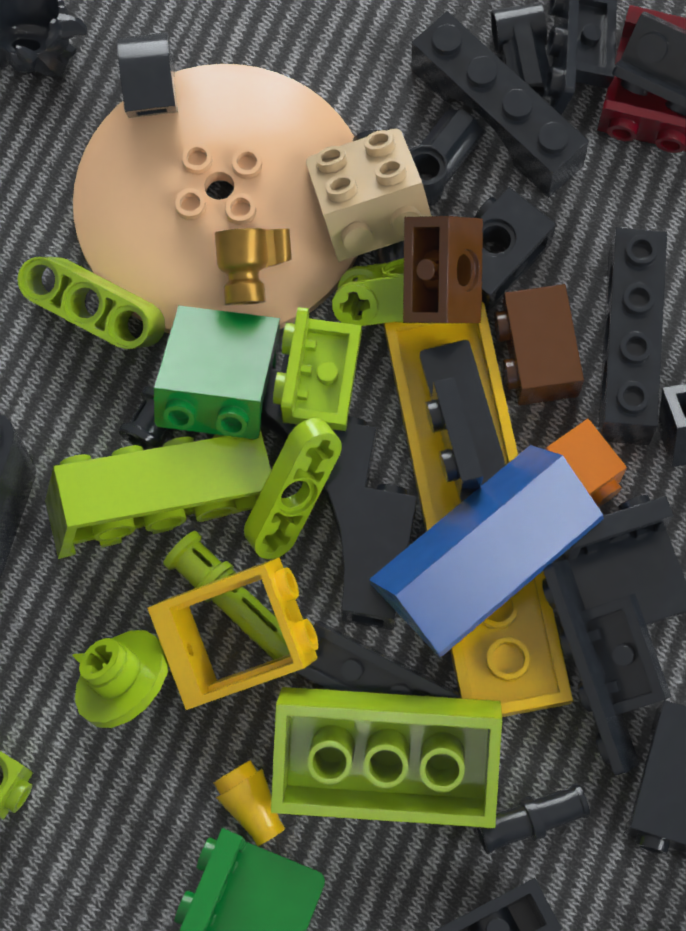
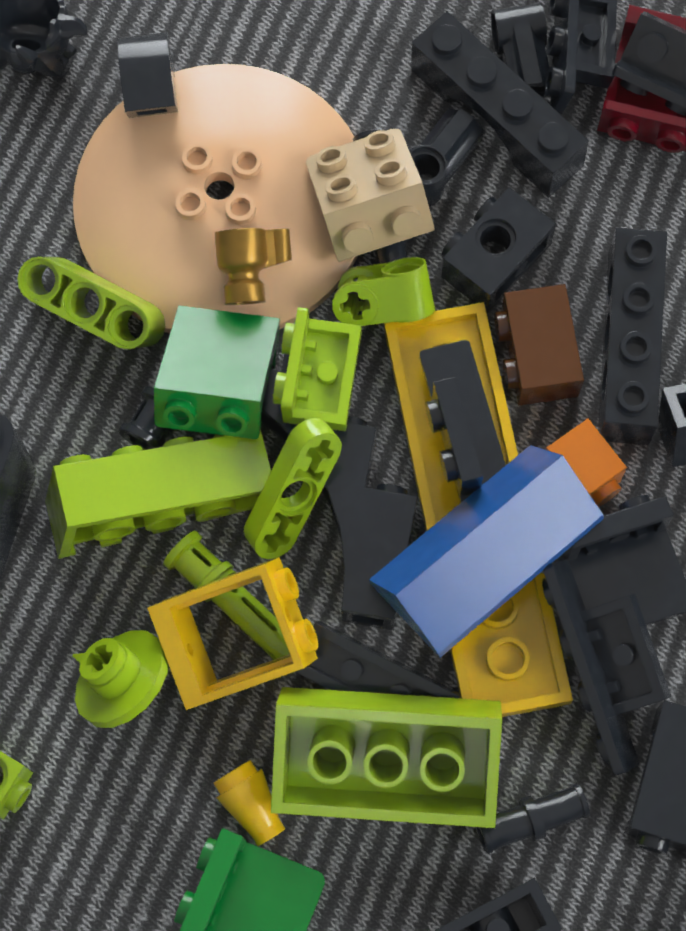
reddish brown brick [403,216,483,323] -> none

